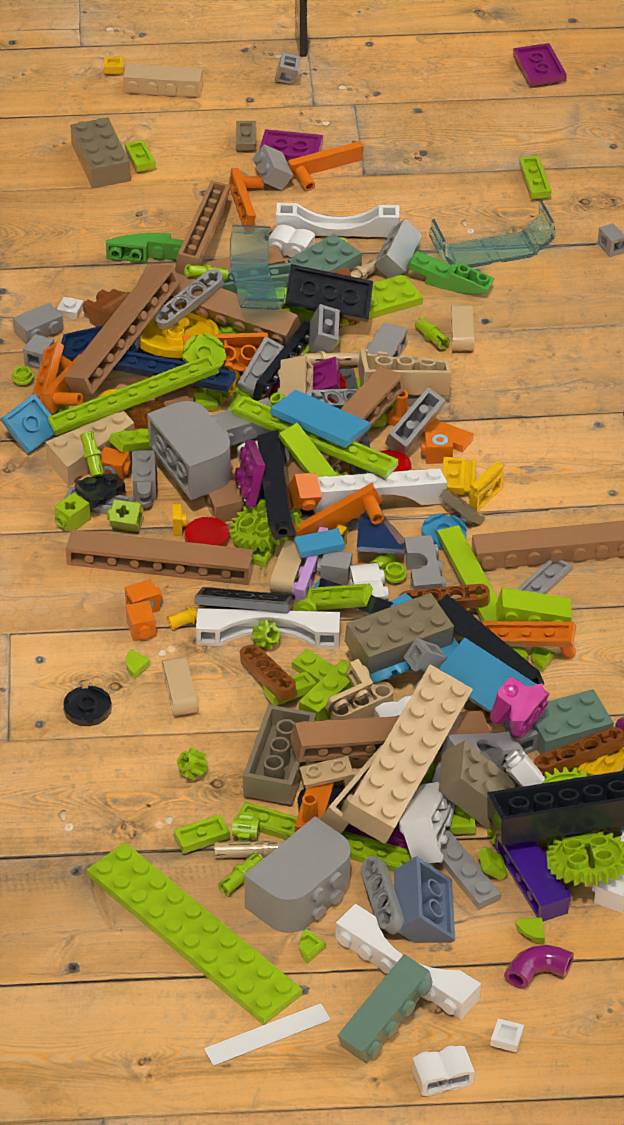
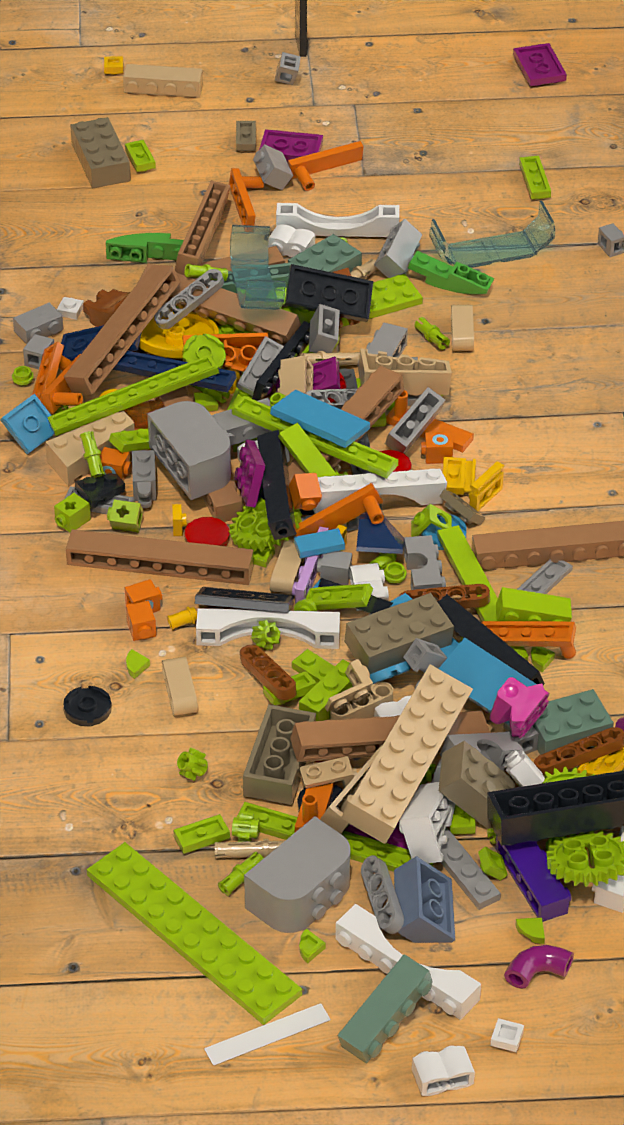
none -> lime bracket [411,504,452,537]

